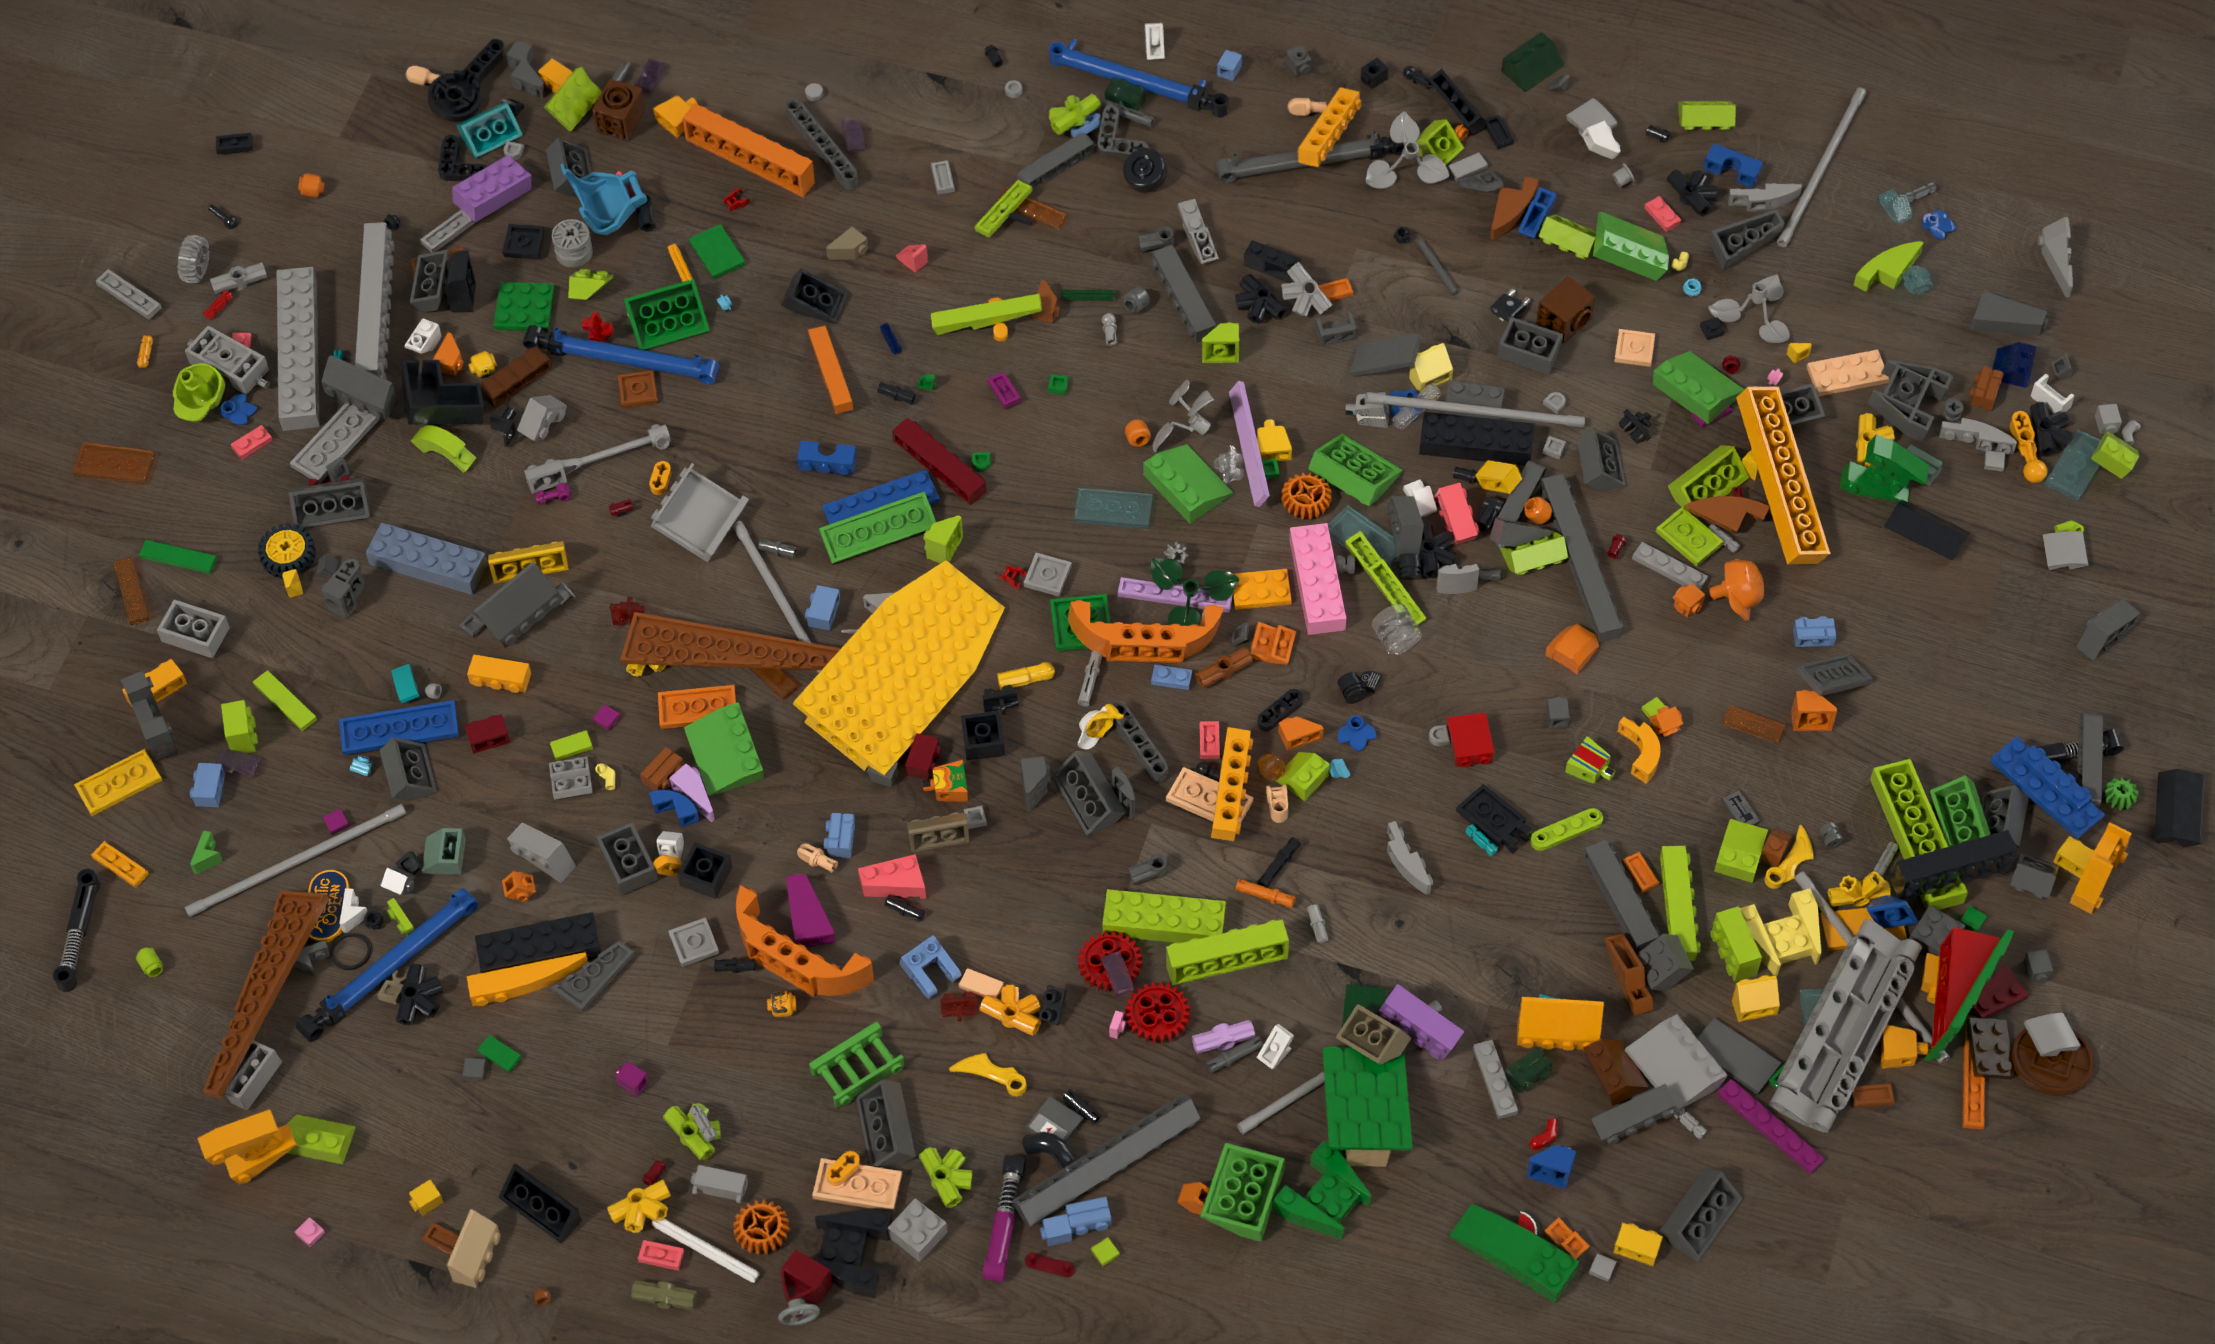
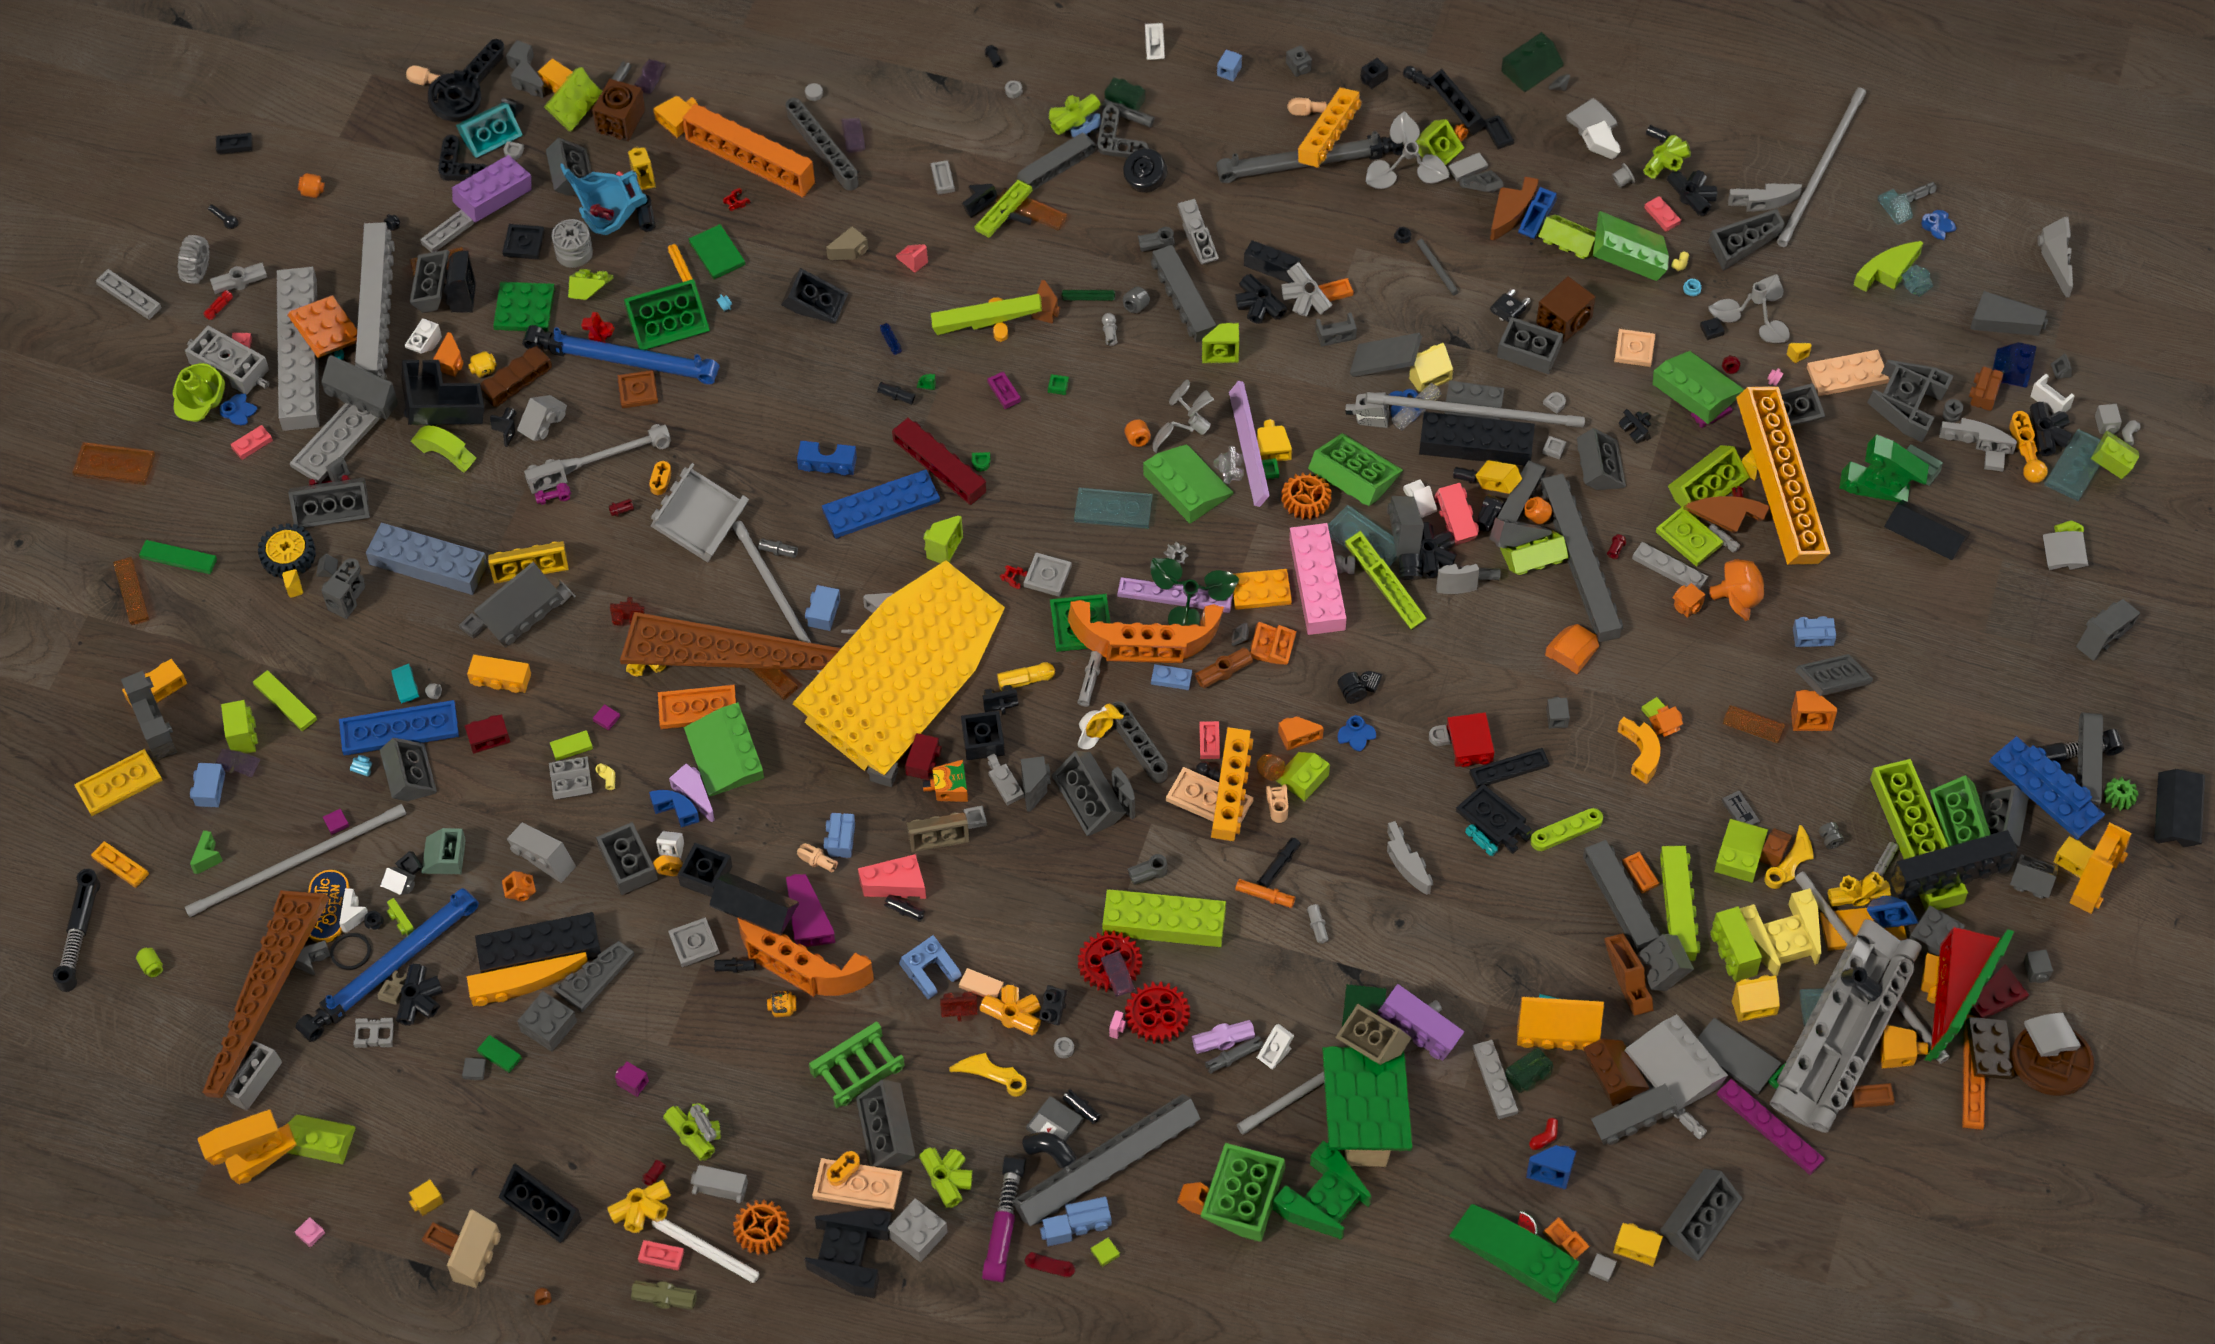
light orange axle [137,335,153,368] -> none
light grey brick [157,600,230,658] -> none
dark orange brick [640,747,684,791] -> none
dark red piece [778,1249,833,1325] -> none
orange slope [808,326,853,414] -> none
bright green plate [819,492,936,564] -> none
blue piece [1049,39,1229,118] -> none
lime brick [1166,920,1289,986] -> none
black beam [1257,689,1303,731] -> none
medium azure plate [1329,759,1350,778] -> none
clear wheel [1371,604,1422,655] -> none
torso [1565,737,1616,784] -> none
lime slope [1678,101,1736,129] -> none
blue arch [1703,143,1763,188] -> none
yellow piece [1856,413,1895,468] -> none
green tile [1960,906,1987,933] -> none
none -> orange plate [287,295,357,358]
none -> light grey piece [354,1018,394,1048]
none -> dark grey brick [517,991,577,1052]
none -> dark red pin [590,204,614,221]
none -> yellow torso [628,148,656,190]
none -> black slope [709,872,799,936]
none -> black slope [962,184,999,218]
none -> light grey plate [987,754,1024,806]
none -> light grey tile [1054,1037,1074,1058]
none -> black tile [1469,748,1550,789]
none -> lime piece [1643,135,1691,178]
none -> black piece [1841,967,1883,1002]

